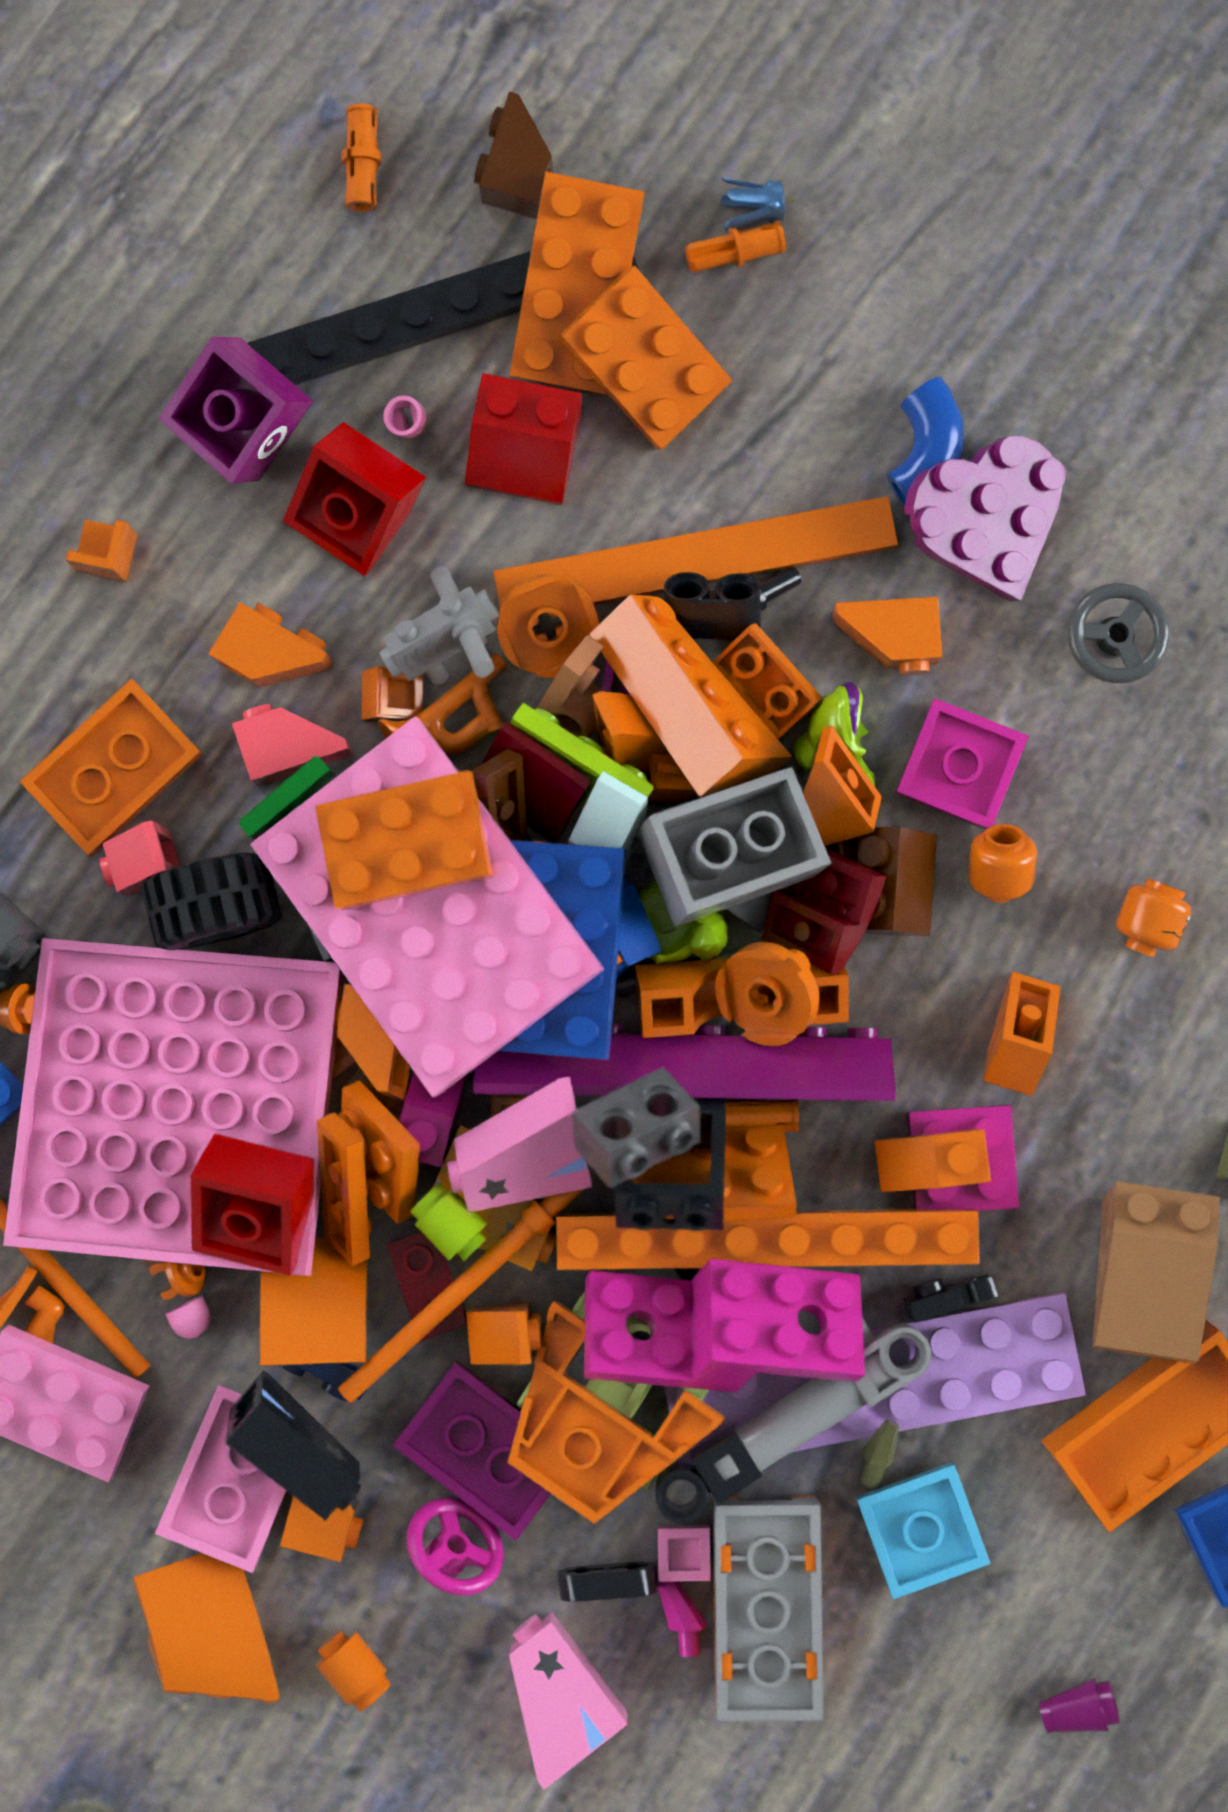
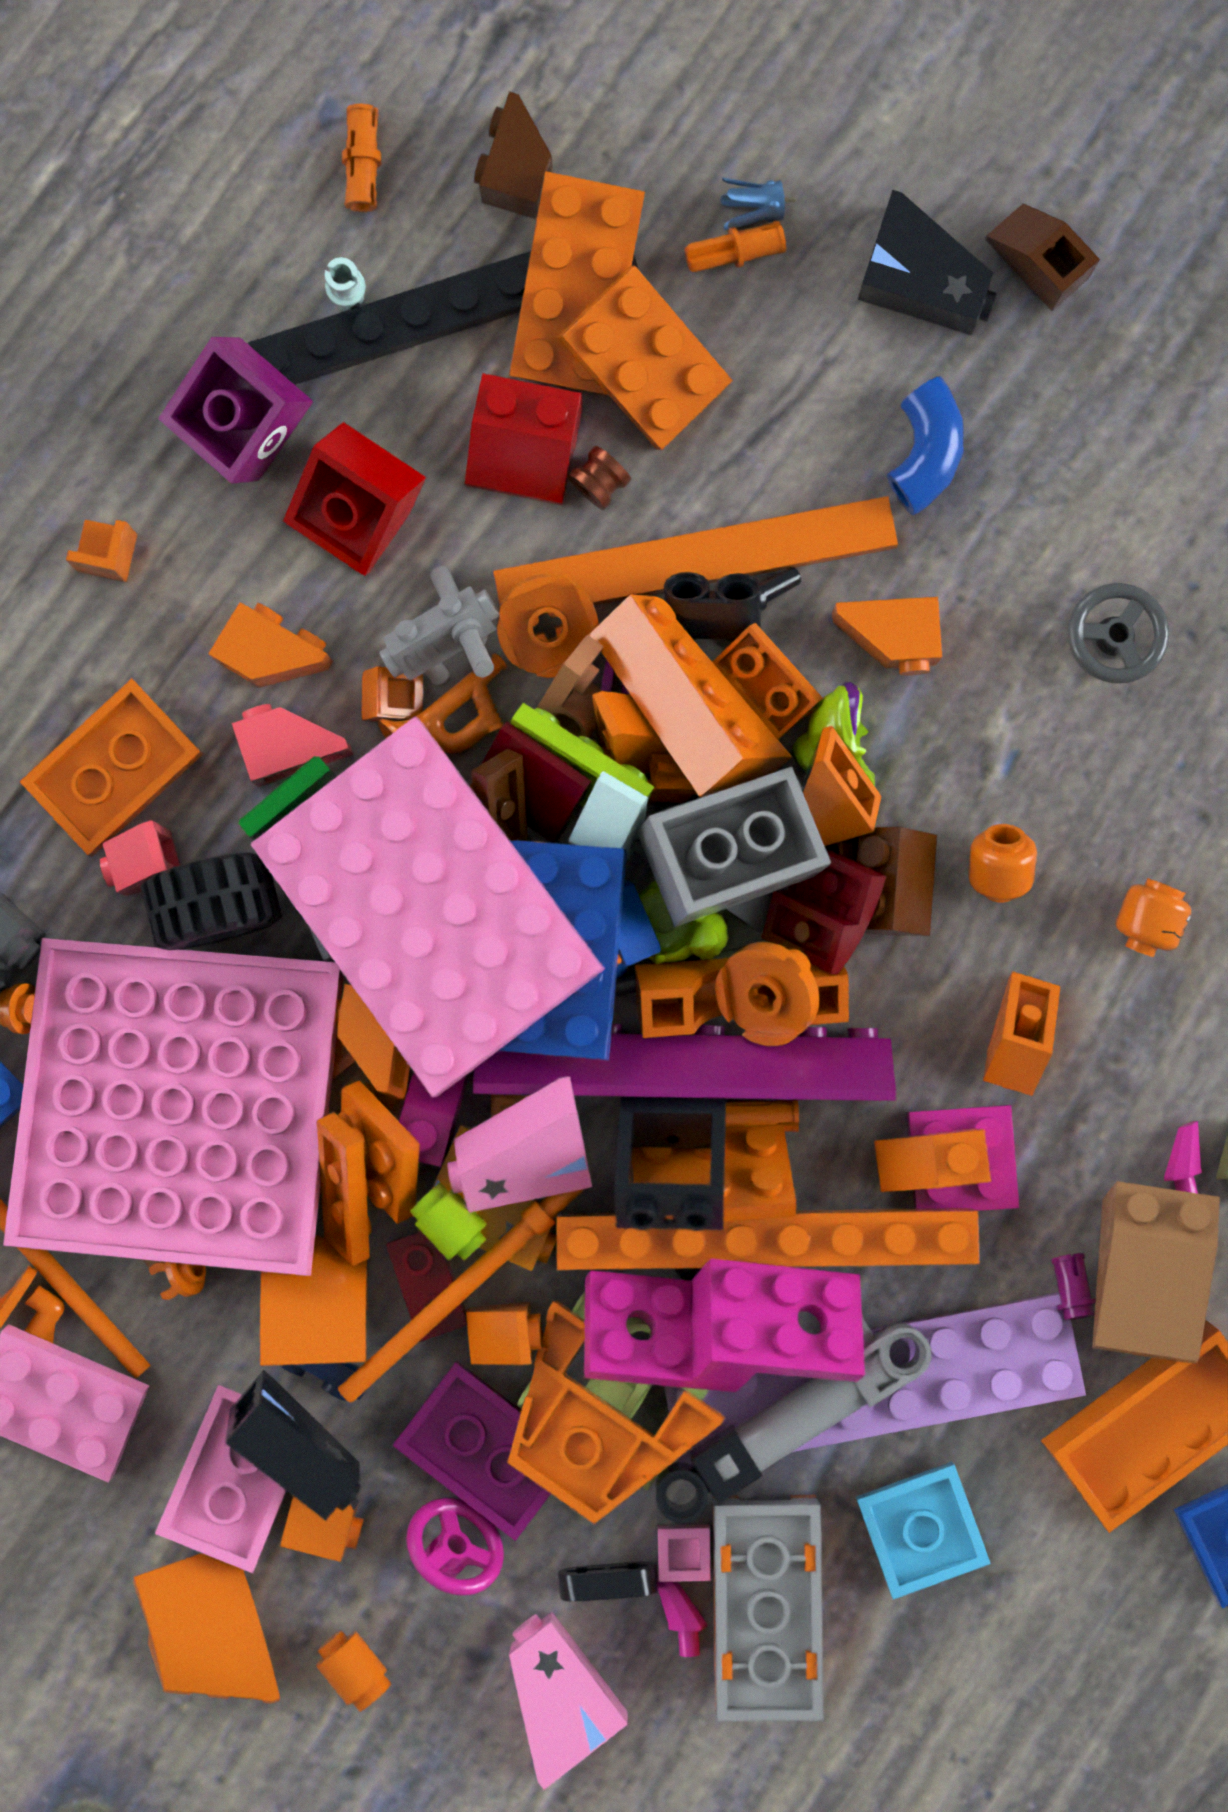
bright pink hinge [165,1295,211,1339] -> none
red slope [190,1133,314,1276] -> none
orange plate [315,770,493,911] -> none
bright pink hinge [384,395,427,438] -> none
flat silver brick [573,1067,700,1188] -> none
olive bar [860,1419,899,1488] -> none
dark pink plate [895,698,1029,830] -> none
black plate [903,1274,998,1323] -> none
plate [904,436,1066,602] -> none
magenta cone [1039,1678,1120,1733] -> none
none -> light aqua axle [325,257,366,311]
none -> copper wheel [568,446,631,510]
none -> black slope [858,190,997,335]
none -> reddish brown slope [985,203,1100,311]
none -> magenta pin [1051,1253,1096,1320]
none -> dark pink bar [1164,1121,1202,1193]

